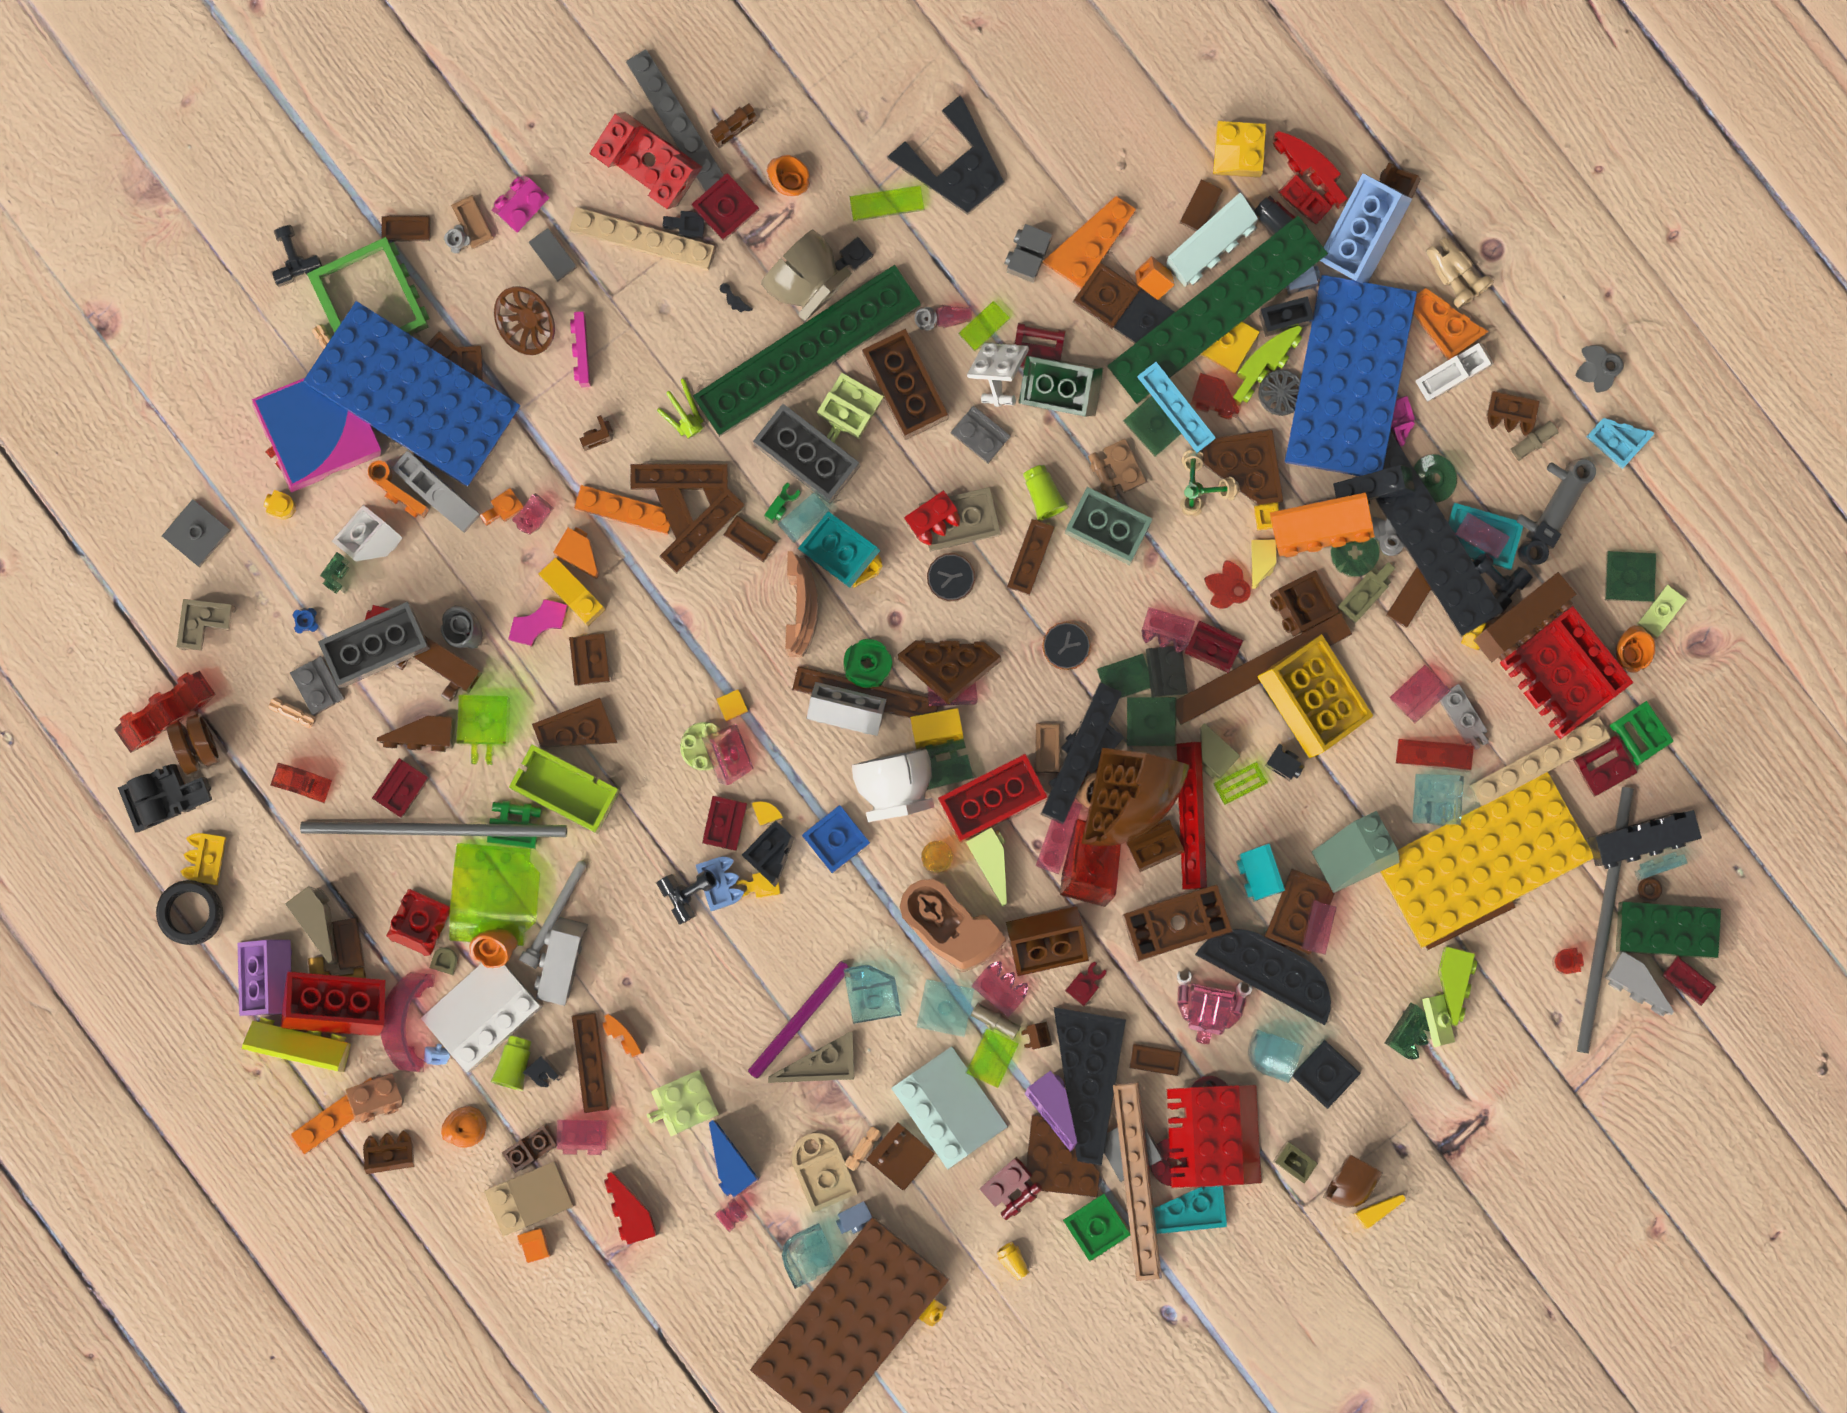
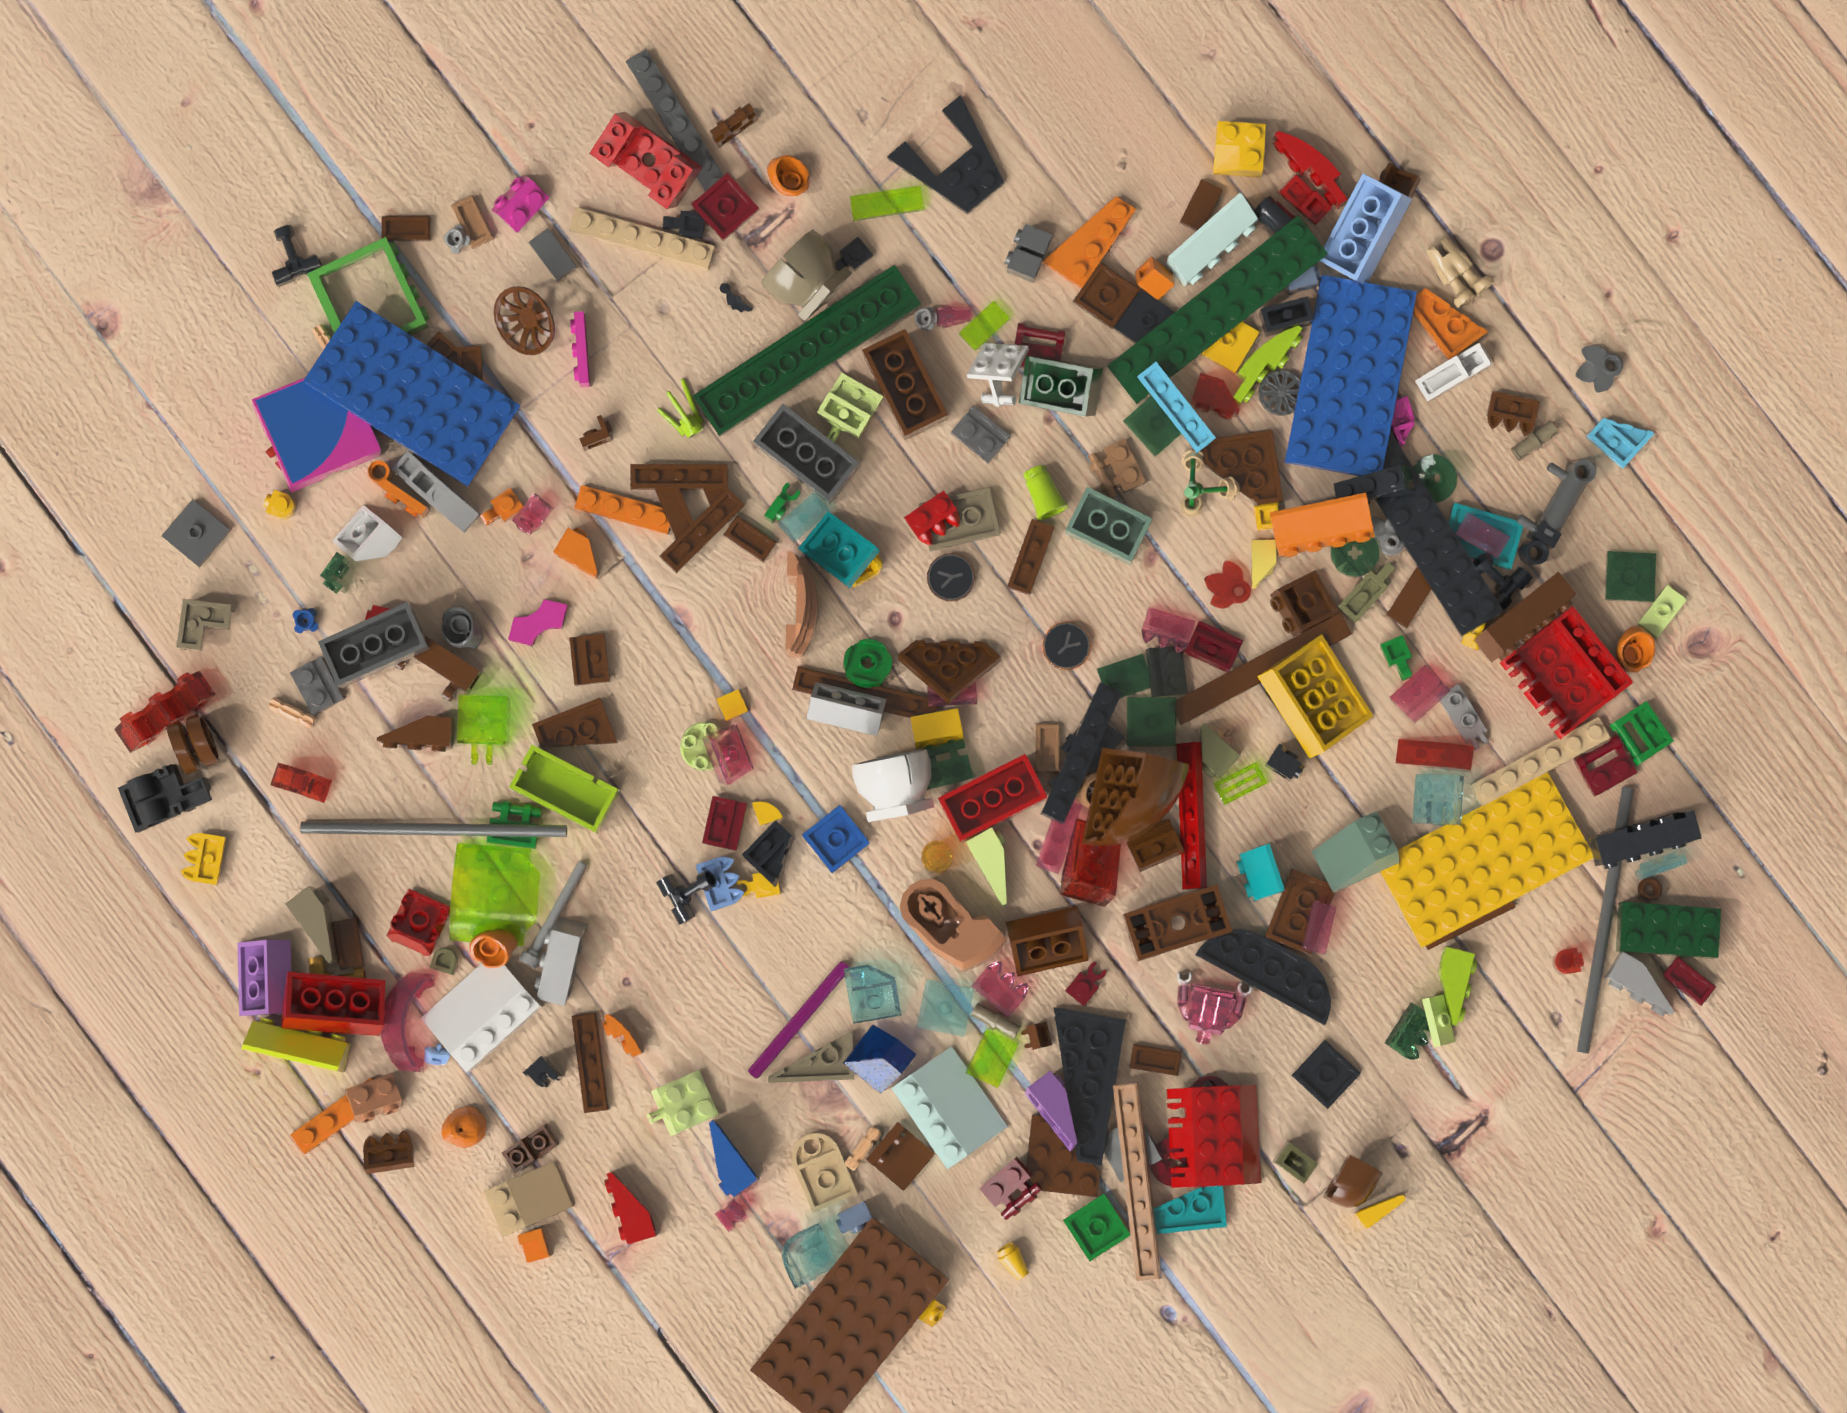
black tyre [156,880,223,945] -> none
dark red plate [372,758,429,818] -> none
lime plant [490,1036,531,1091] -> none
yellow slope [538,557,605,626] -> none
clear pink brick [557,1120,609,1155] -> none
clear light blue brick [1247,1029,1303,1083] -> none
none -> clear blue slope [843,1024,916,1094]
none -> green plate [1379,635,1412,681]

